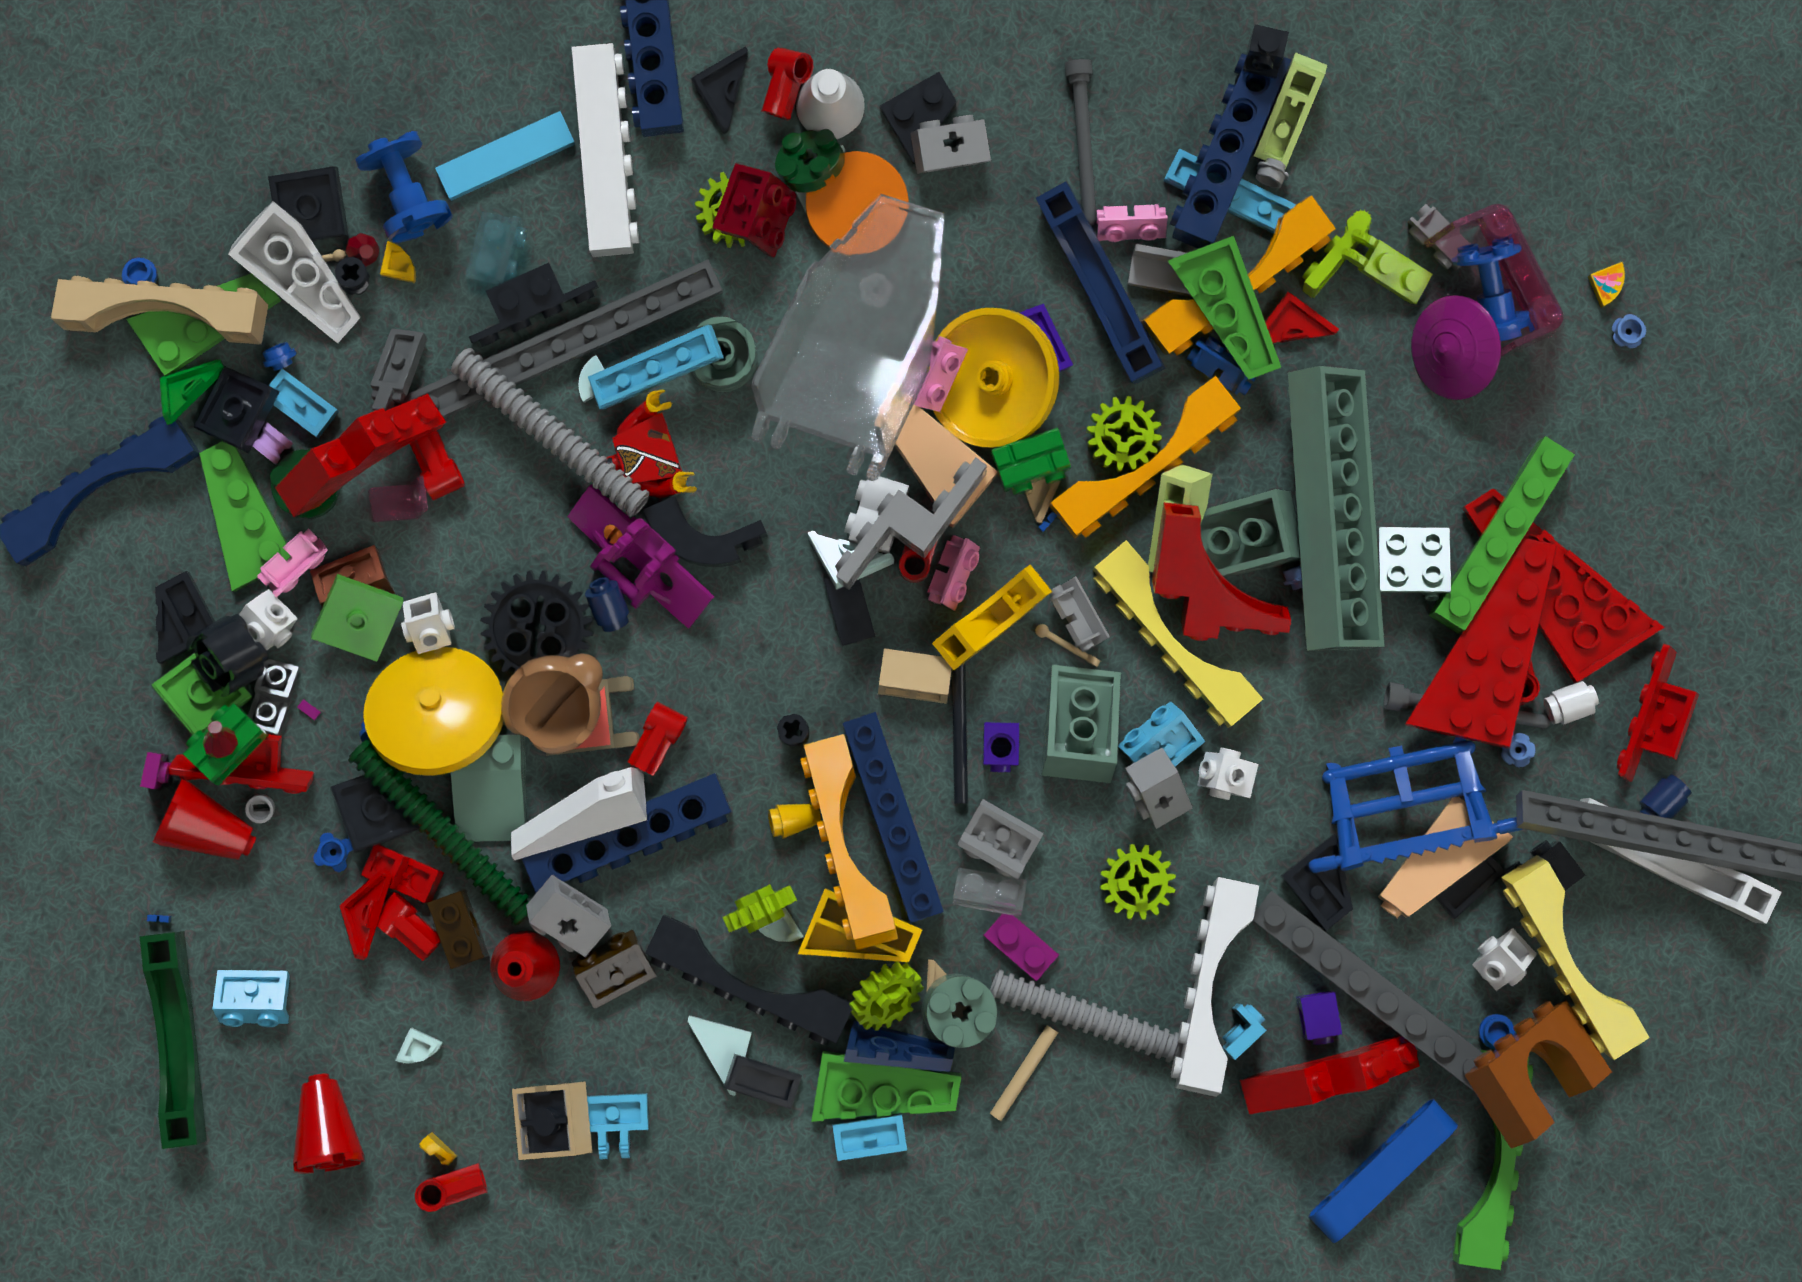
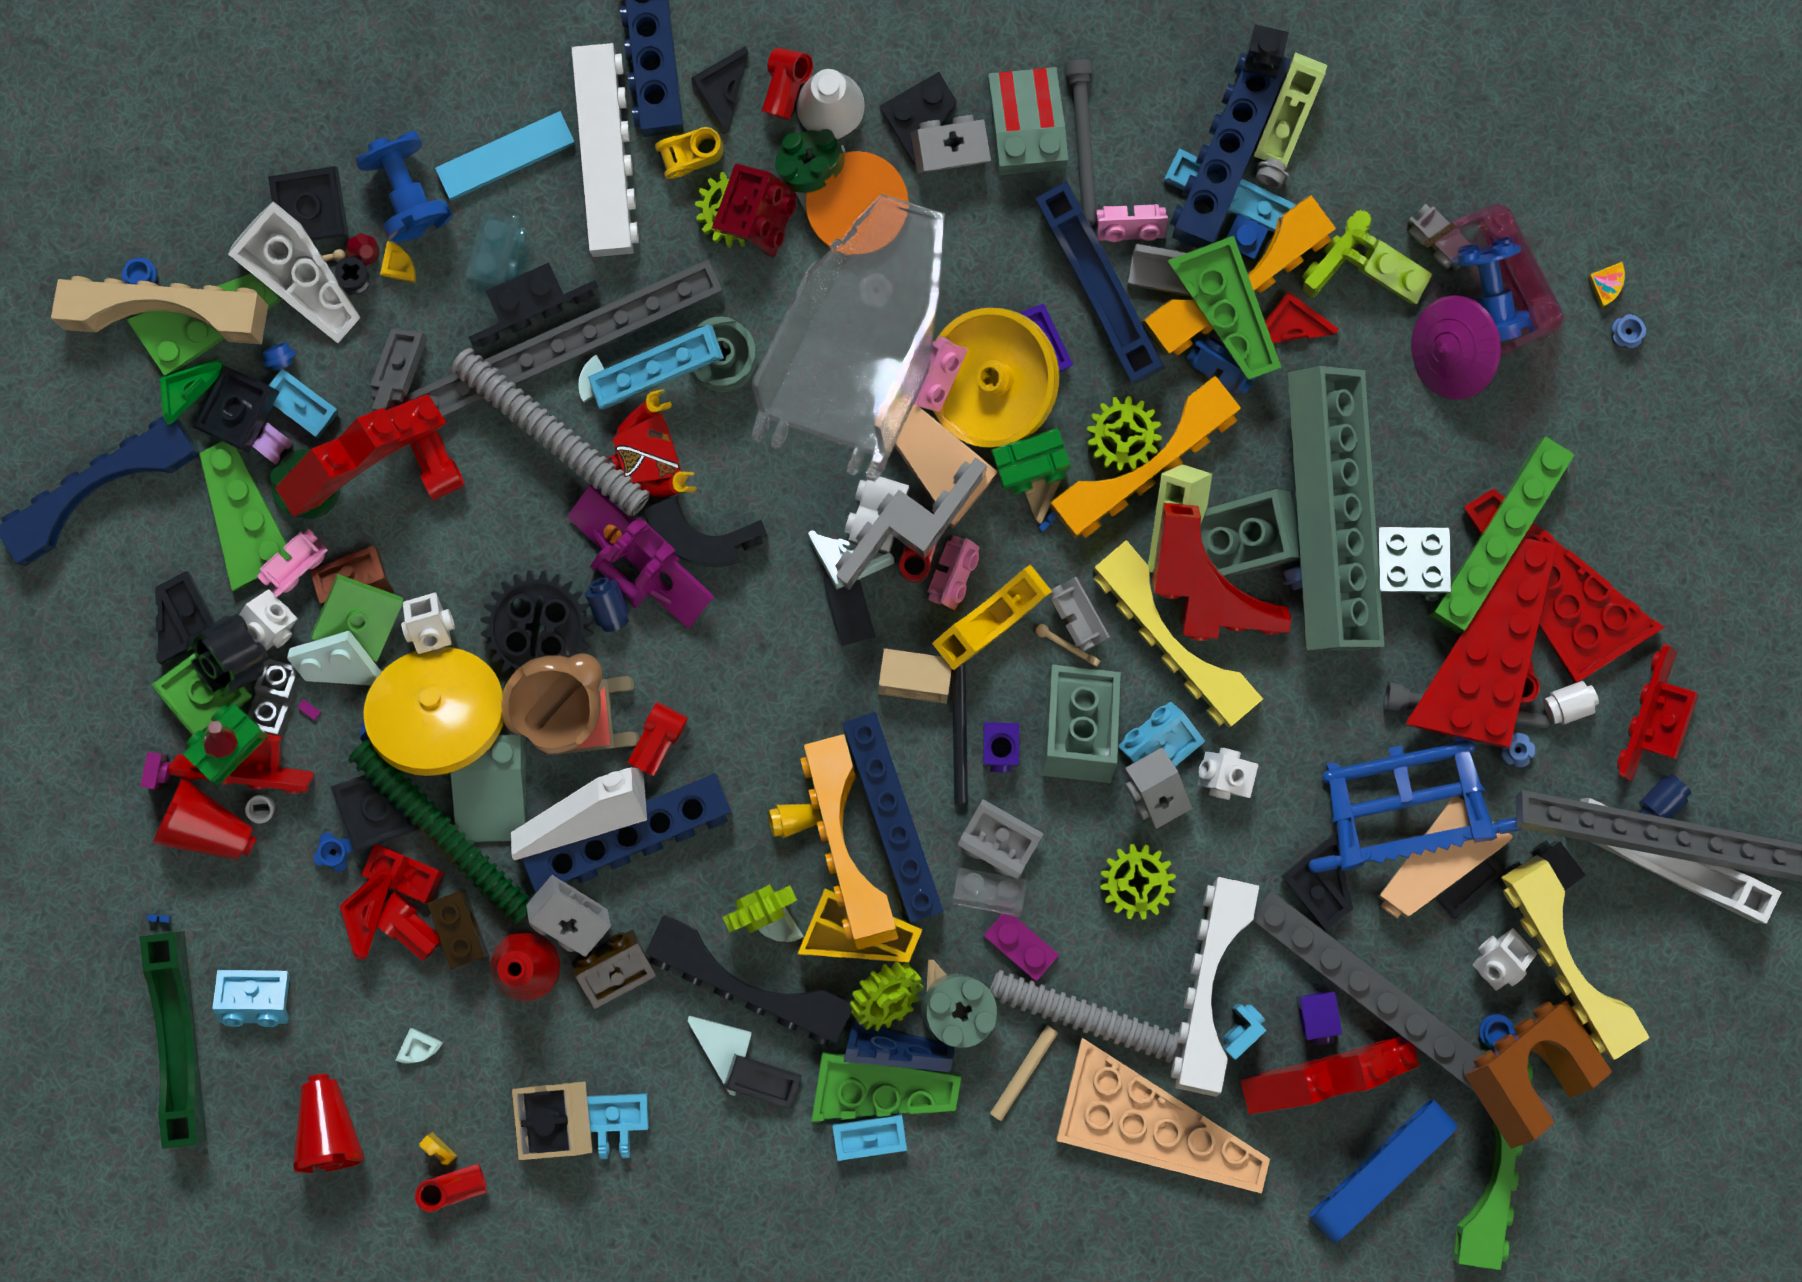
clear pink bracket [368,476,428,522] -> none
black bush [777,714,809,746] -> none
none -> light aqua wing [287,631,382,685]
none -> yellow piece [655,127,724,179]
none -> sand green slope [988,67,1068,175]
none -> light nougat wing [1056,1037,1270,1193]
none -> blue plate [1227,214,1269,261]

